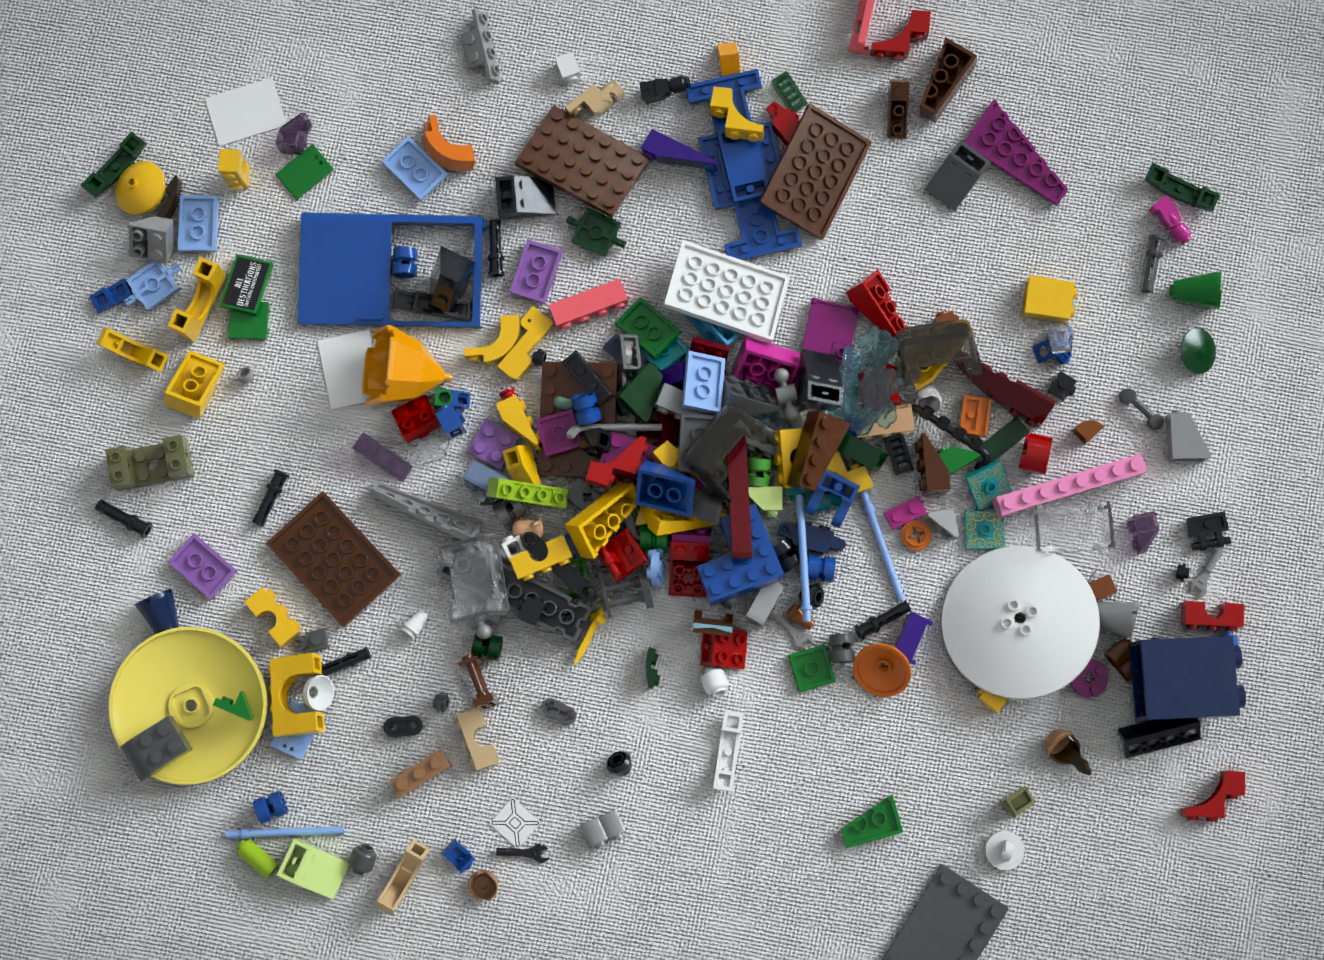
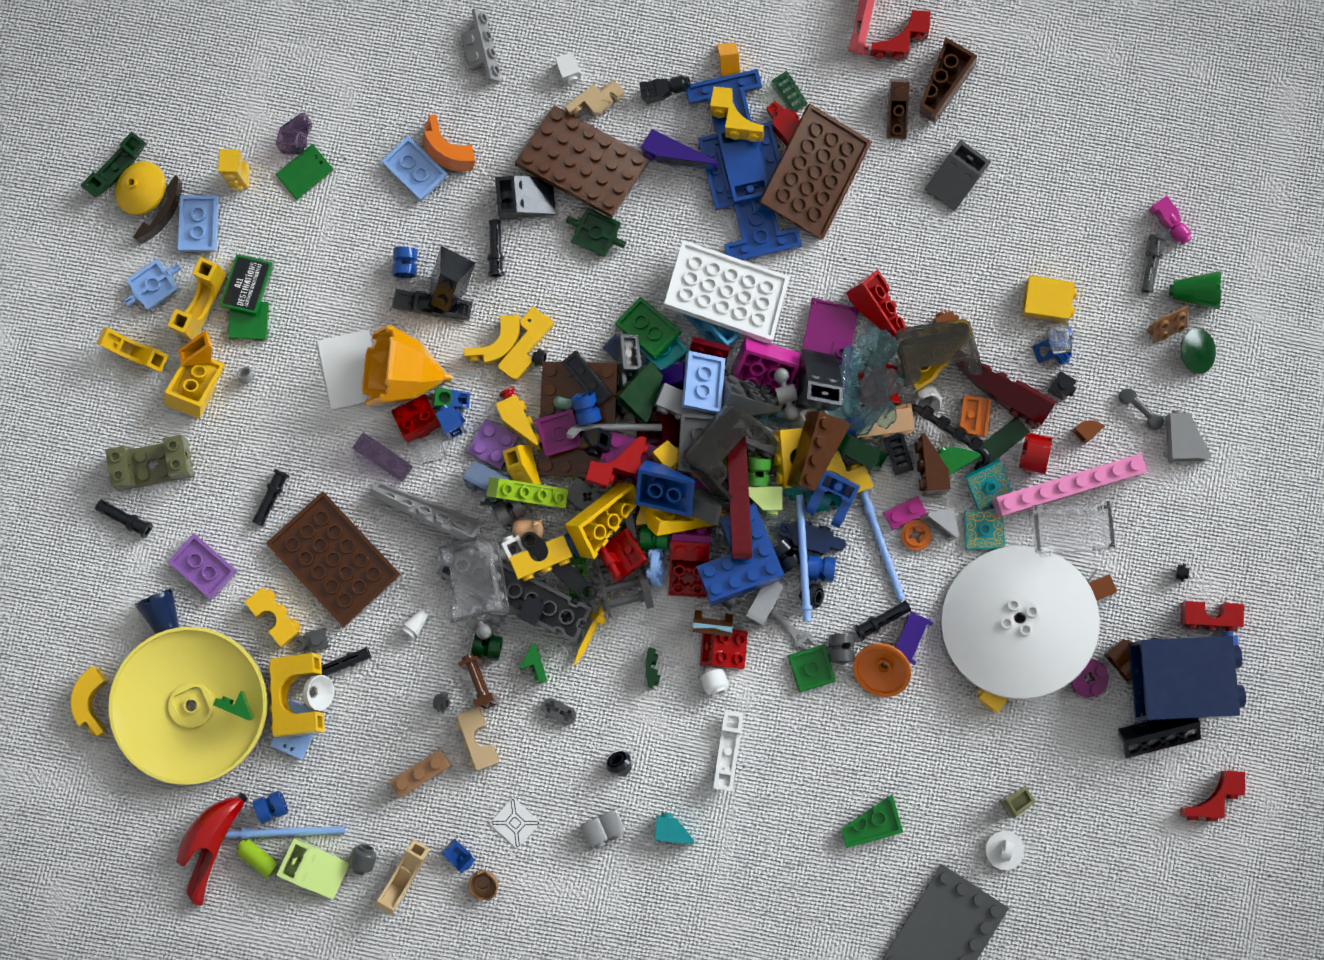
blue slope [89,278,133,313] -> none
dark grey brick [120,716,193,782] -> none
light grey slope [128,216,174,263] -> none
white sticker [205,78,287,146] -> none
blue door [298,212,487,328] -> none
black plate [383,716,423,737] -> none
black piece [496,843,549,863] -> none
medium lavender plate [509,239,563,305] -> none
coral brick [549,279,628,330] -> none
dark orange cone [786,603,815,630] -> none
magenta wing [965,98,1068,206] -> none
piece [1045,730,1091,776] -> none
light grey cone [1097,602,1139,641] -> none
clear purple slope [1127,511,1160,555] -> none
dark green slope [1144,162,1220,212] -> none
black plate [1186,511,1231,551] -> none
light grey piece [1189,548,1222,598] -> none
none -> yellow arch [71,666,109,737]
none -> red piece [176,792,248,906]
none -> light orange slope [178,331,212,367]
none -> green slope [519,644,548,684]
none -> teal slope [655,813,694,844]
none -> medium nougat hinge [1147,305,1189,344]

